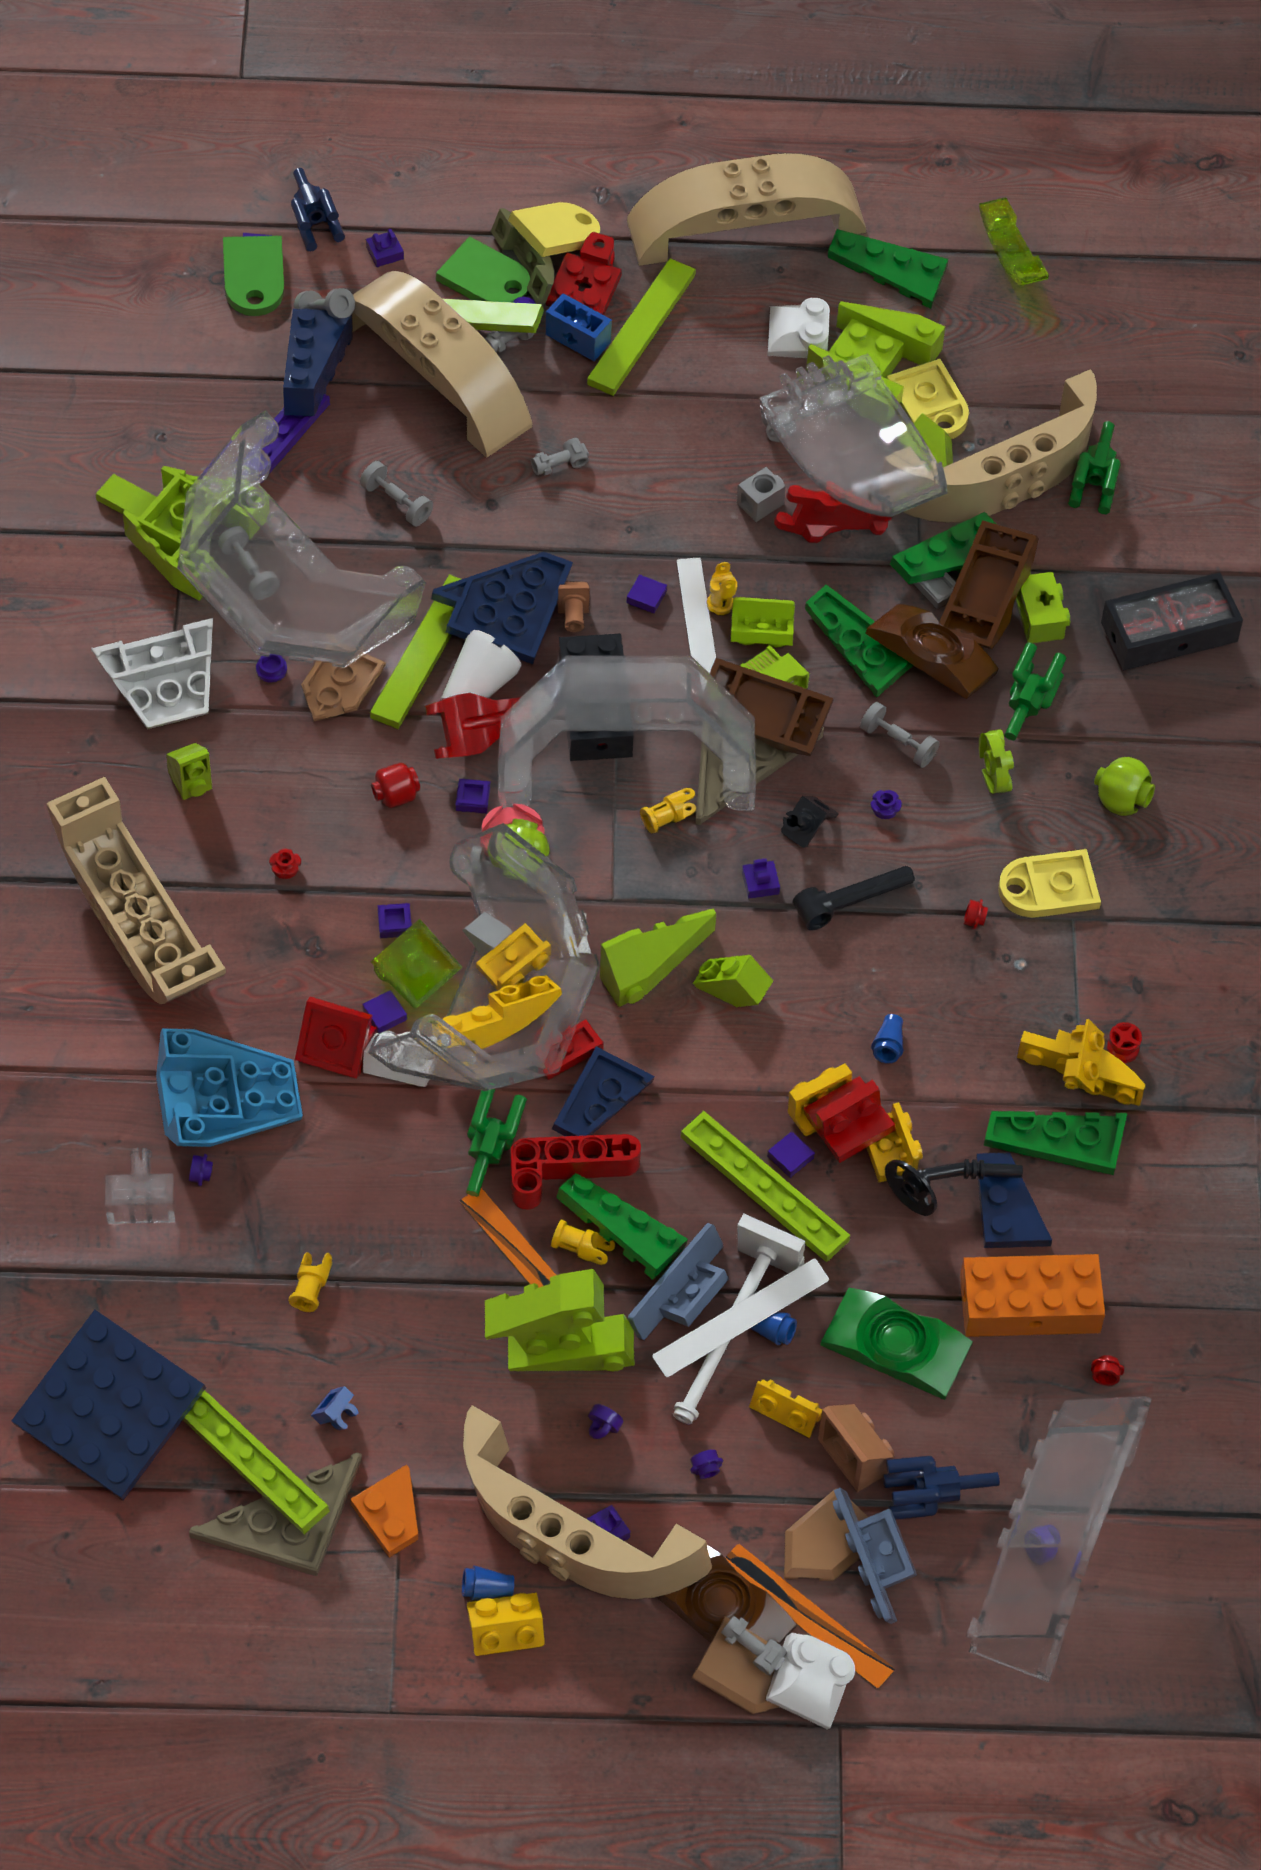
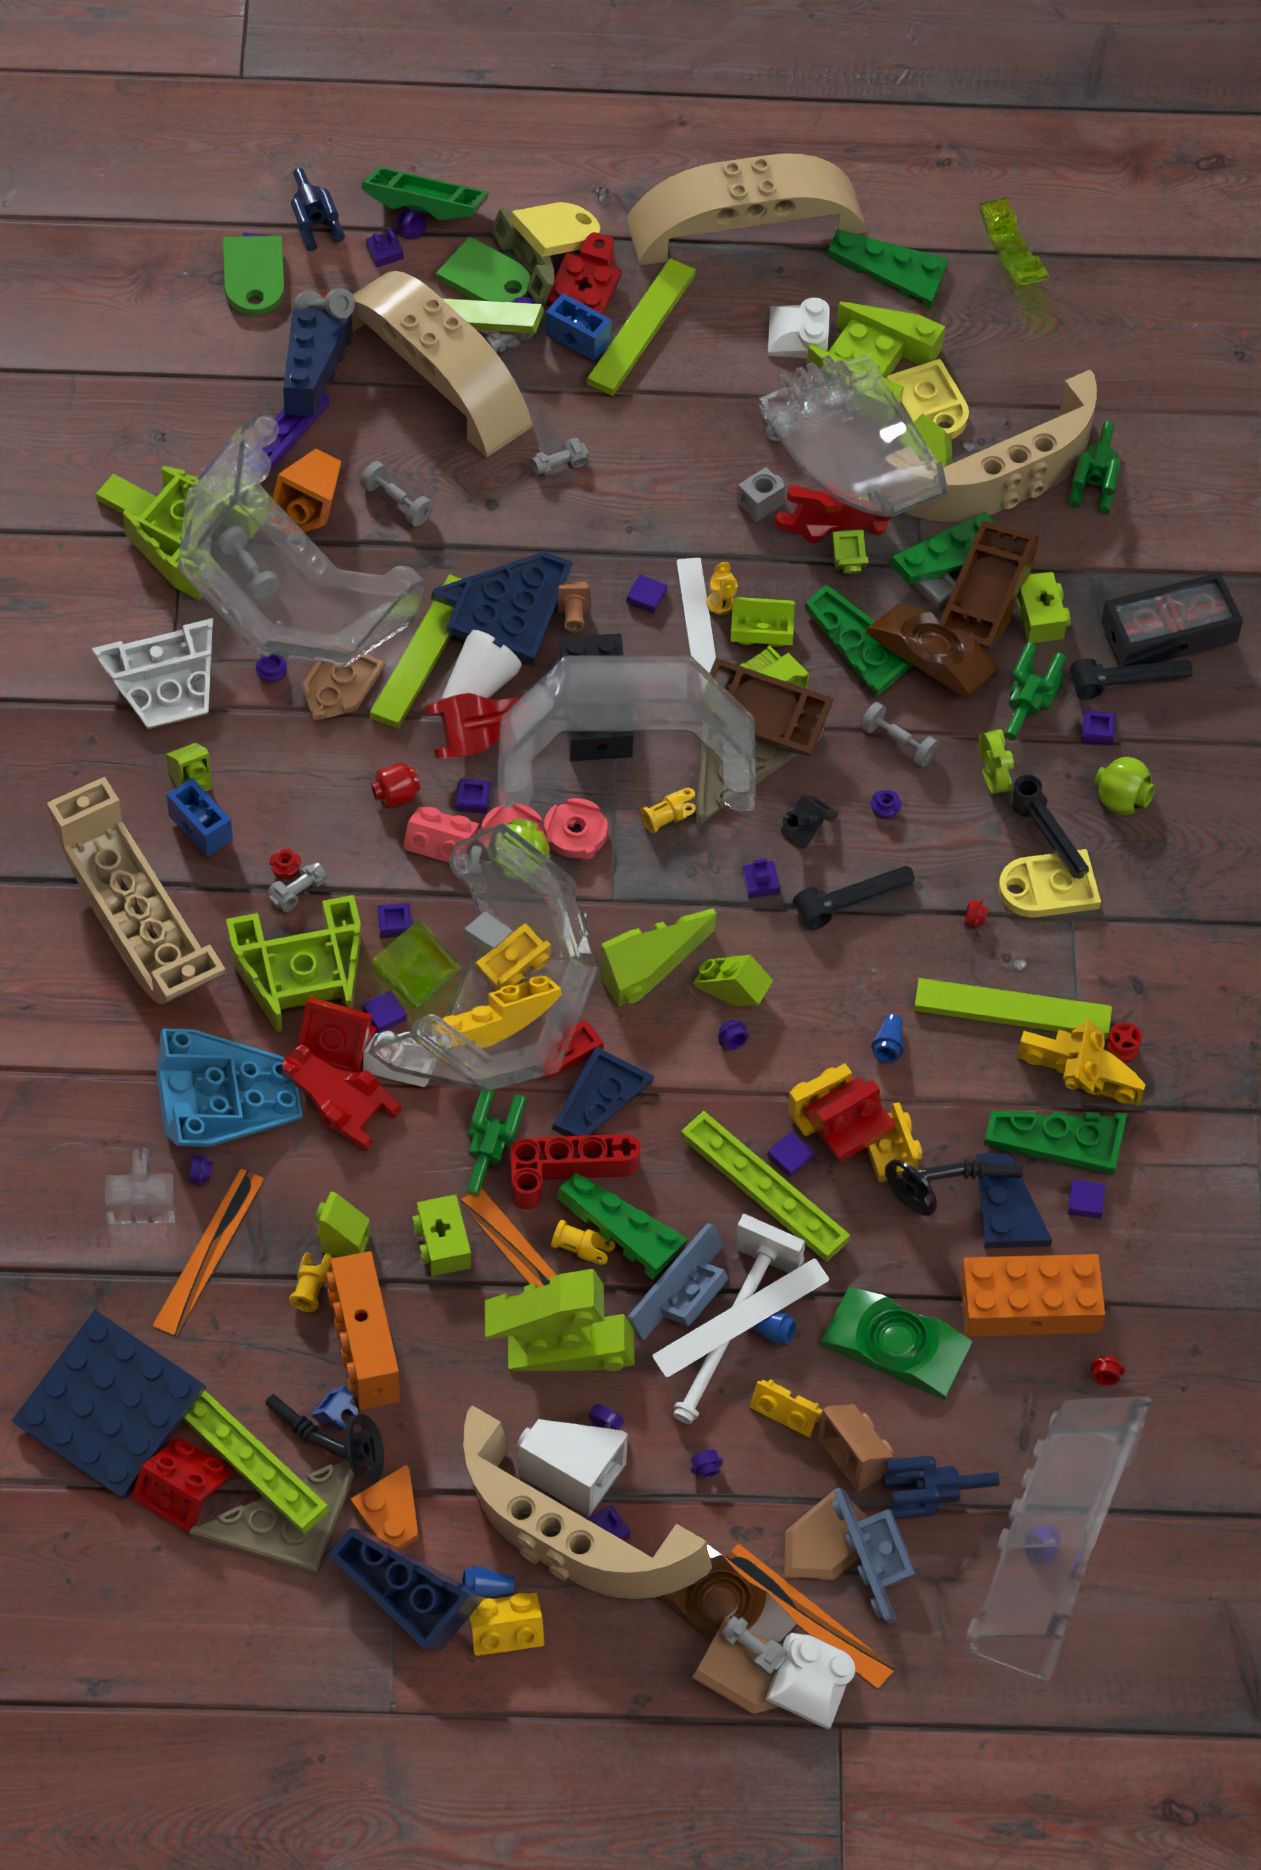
none -> red bracket [131,1438,234,1533]
none -> orange sticker [153,1169,264,1336]
none -> blue brick [167,778,233,857]
none -> lime wedge [226,895,361,1033]
none -> black dish [265,1394,384,1484]
none -> orange slope [266,449,341,538]
none -> light grey bar [267,862,327,912]
none -> red animal [282,1045,402,1151]
none -> lime slope [315,1191,370,1257]
none -> orange brick [326,1251,400,1410]
none -> dark blue wedge [328,1528,485,1651]
none -> green slope [361,166,489,220]
none -> dark purple tile [397,209,426,239]
none -> coral bracket [403,806,479,866]
none -> lime brick [412,1194,471,1276]
none -> white slope [517,1419,628,1517]
none -> coral plate [544,798,608,860]
none -> dark purple plate [718,1020,749,1050]
none -> lime bracket [832,530,869,574]
none -> lime tile [914,978,1112,1039]
none -> black axle [1012,775,1089,879]
none -> dark purple tile [1068,1179,1106,1219]
none -> black axle [1070,658,1192,700]
none -> dark purple tile [1082,710,1116,745]

